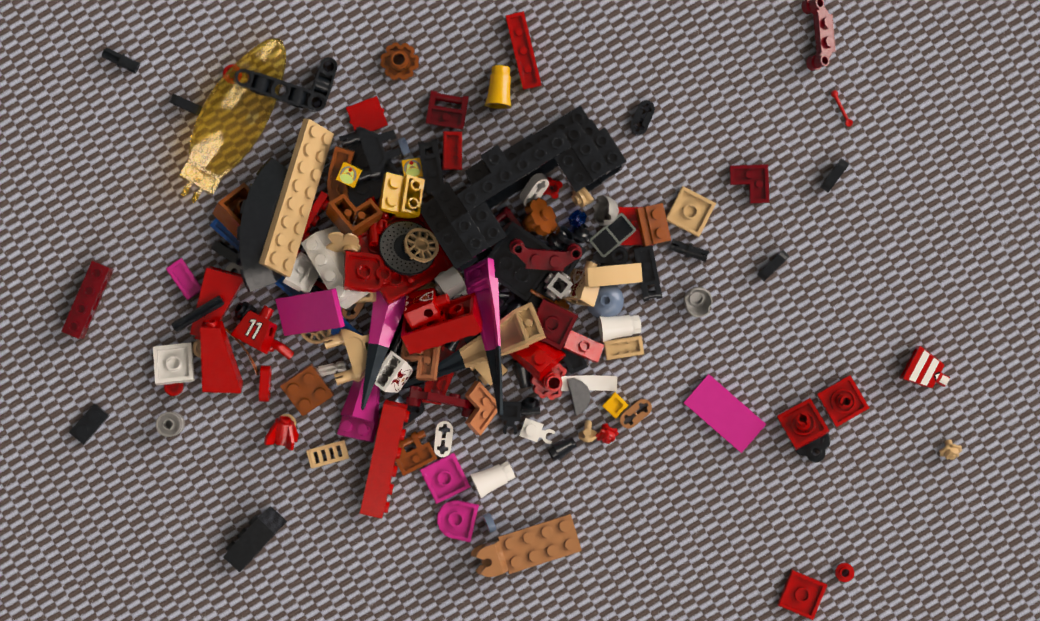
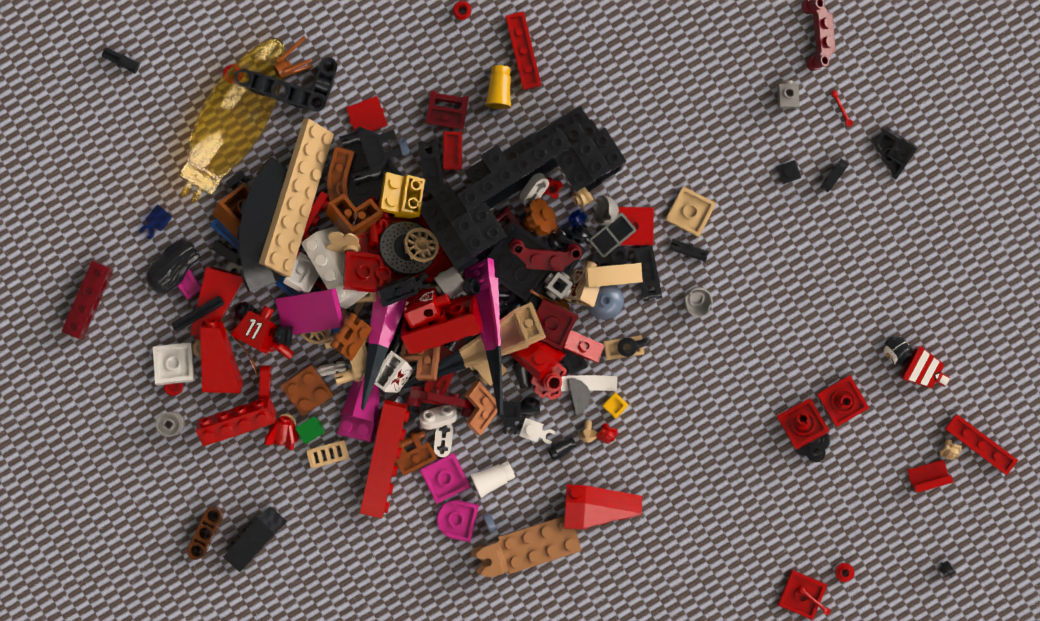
black plate [69,403,110,445] -> none
black beam [169,94,206,117] -> none
tile [336,162,362,188] -> none
dark orange plant [380,42,419,81] -> none
tile [401,158,423,178] -> none
white plant [598,315,641,342] -> none
medium nougat beam [620,399,652,428] -> none
black beam [630,100,655,136] -> none
dark orange plate [635,203,671,247] -> none
dark pink tile [683,374,766,453] -> none
dark red plate [729,164,770,204] -> none
black beam [757,250,790,281] -> none
none -> clear blue plate [139,204,173,240]
none -> black hair [146,239,201,294]
none -> reddish brown beam [187,506,224,560]
none -> red brick [196,396,277,447]
none -> black plate [226,170,249,190]
none -> dark orange plant [273,36,313,79]
none -> black plate [274,325,293,346]
none -> green panel [295,415,326,444]
none -> dark orange plate [330,312,373,361]
none -> black plate [376,272,431,307]
none -> white plate [419,405,457,430]
none -> red plate [453,1,472,20]
none -> black plate [463,278,481,297]
none -> red wedge [564,484,642,530]
none -> black plate [618,337,651,357]
none -> black plate [776,160,801,185]
none -> light grey brick [777,80,800,109]
none -> red hinge [798,586,831,615]
none -> black slope [874,126,918,180]
none -> black head [883,336,912,365]
none -> red panel [907,460,954,493]
none -> black plate [939,561,956,578]
none -> red plate [944,414,1018,475]

